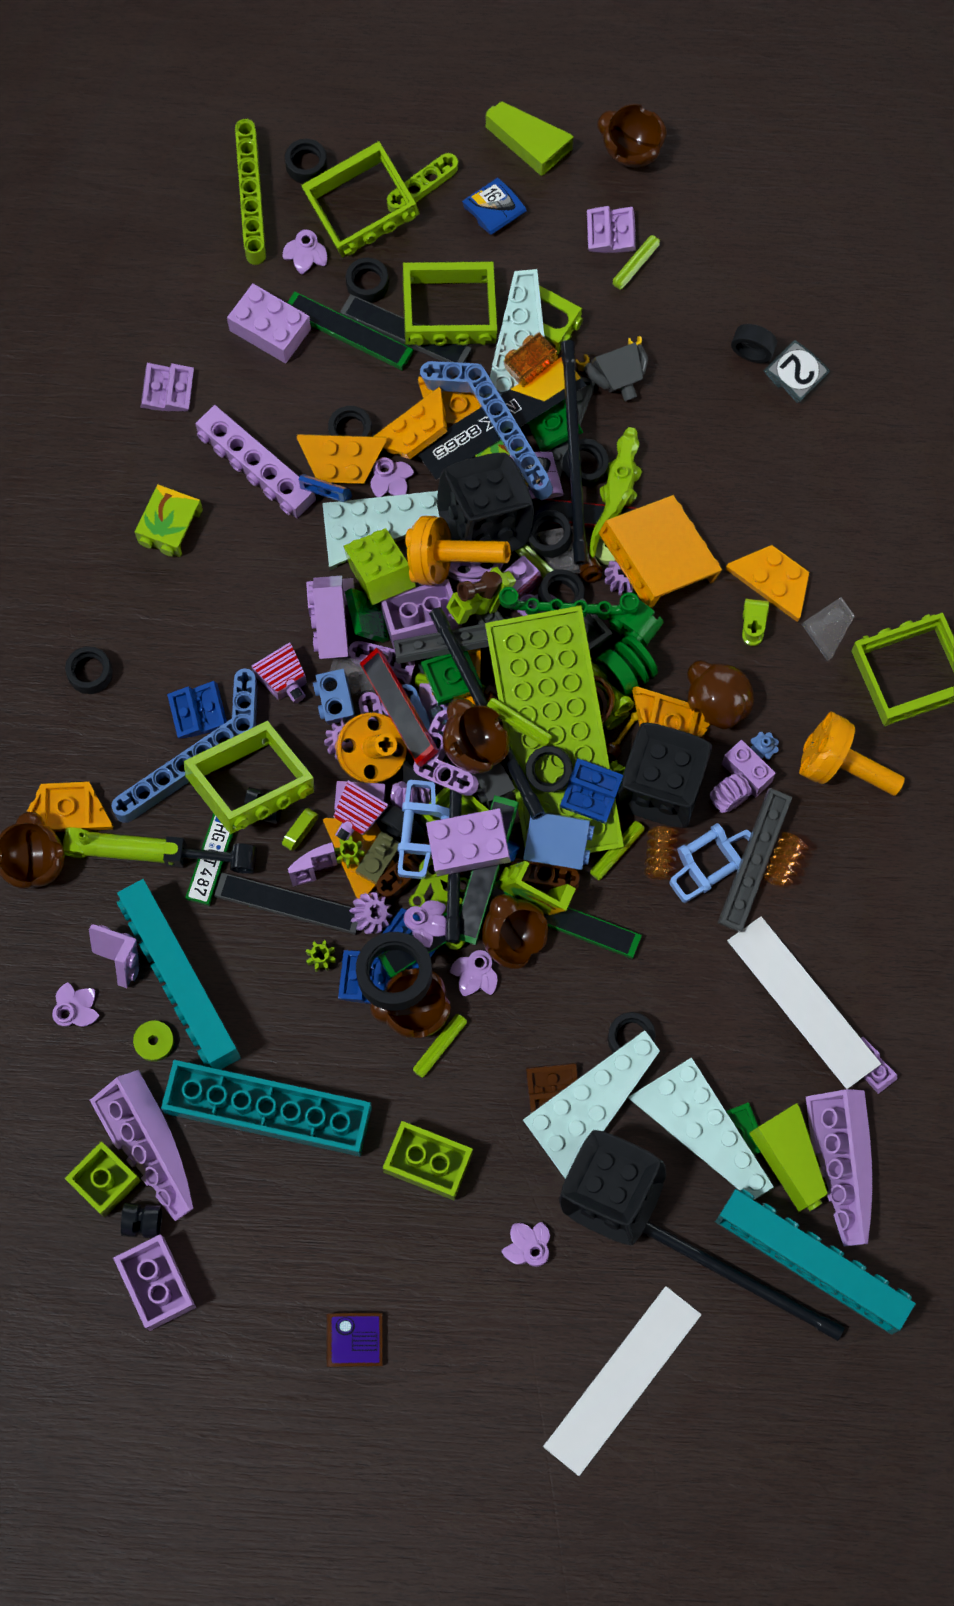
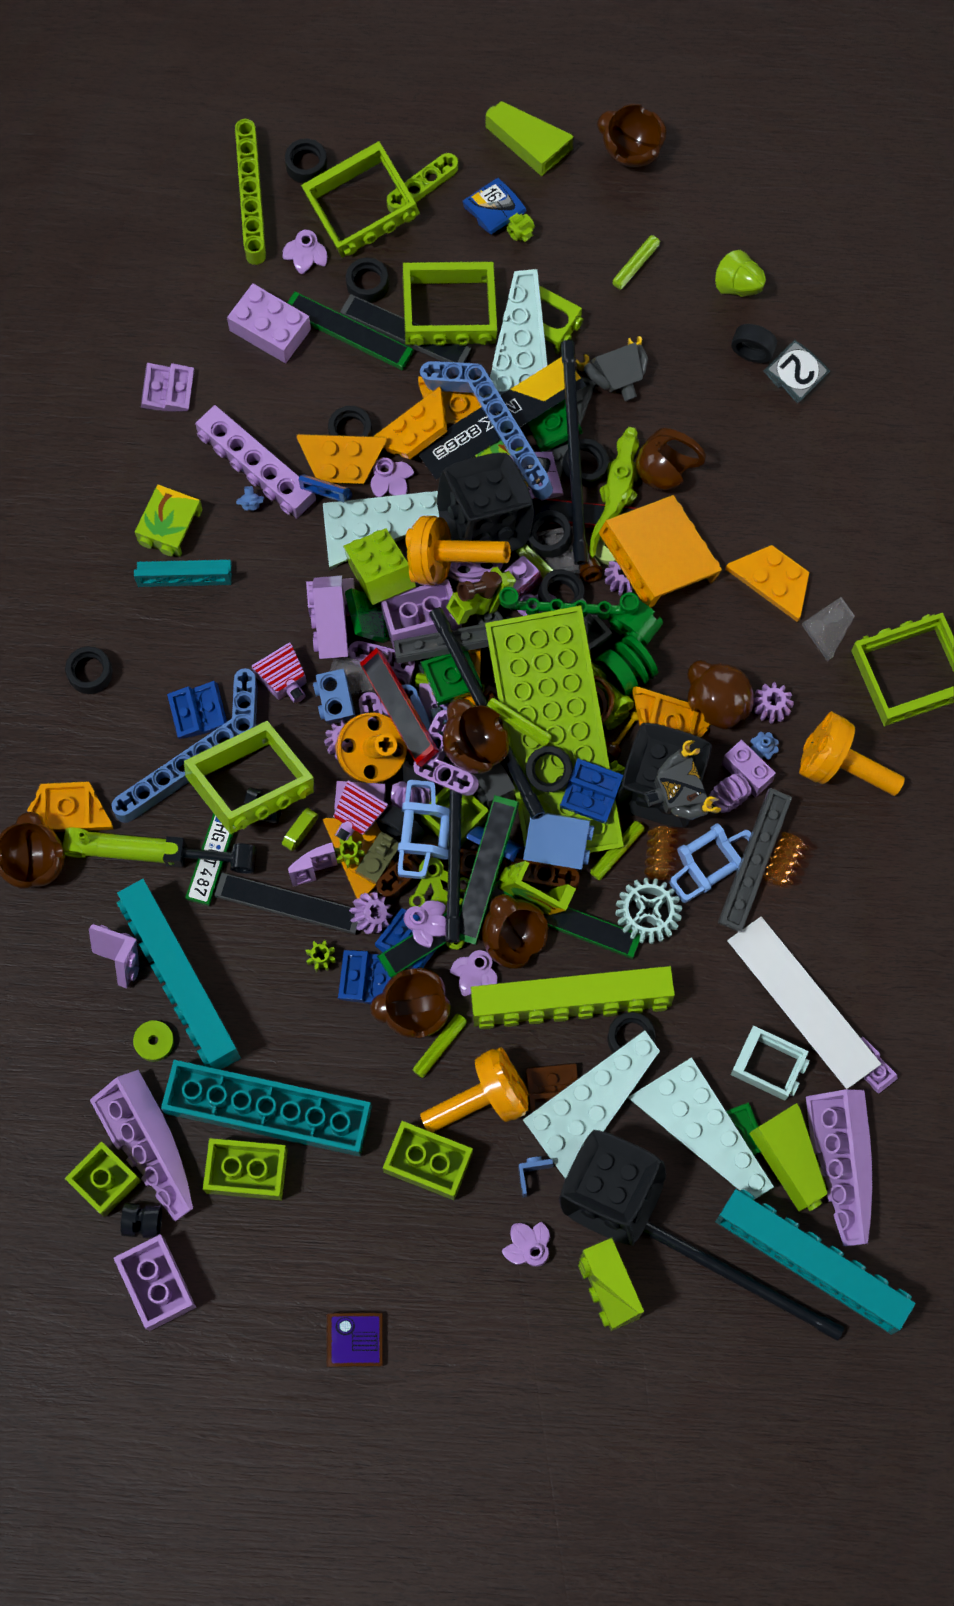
lavender plate [52,982,99,1027] -> none
black tyre [356,932,432,1011] -> none
lavender brick [426,808,511,876] -> none
clear orange brick [503,332,558,387] -> none
white sticker [543,1286,702,1476] -> none
lavender slope [587,206,636,253] -> none
lime piece [742,598,769,646] -> none
none -> teal fence [134,560,232,587]
none -> lime brick [203,1138,288,1200]
none -> medium blue plant [236,486,264,511]
none -> light orange piece [420,1047,529,1133]
none -> lime brick [471,966,675,1029]
none -> lime gear [507,213,535,242]
none -> medium blue bracket [518,1157,553,1197]
none -> lime slope [578,1238,644,1331]
none -> light aqua gear [615,878,682,944]
none -> reddish brown piece [636,428,706,491]
none -> dark grey torso [645,740,721,820]
none -> lime helmet [715,250,766,296]
none -> light aqua window [731,1025,810,1100]
none -> lavender gear [753,682,794,724]

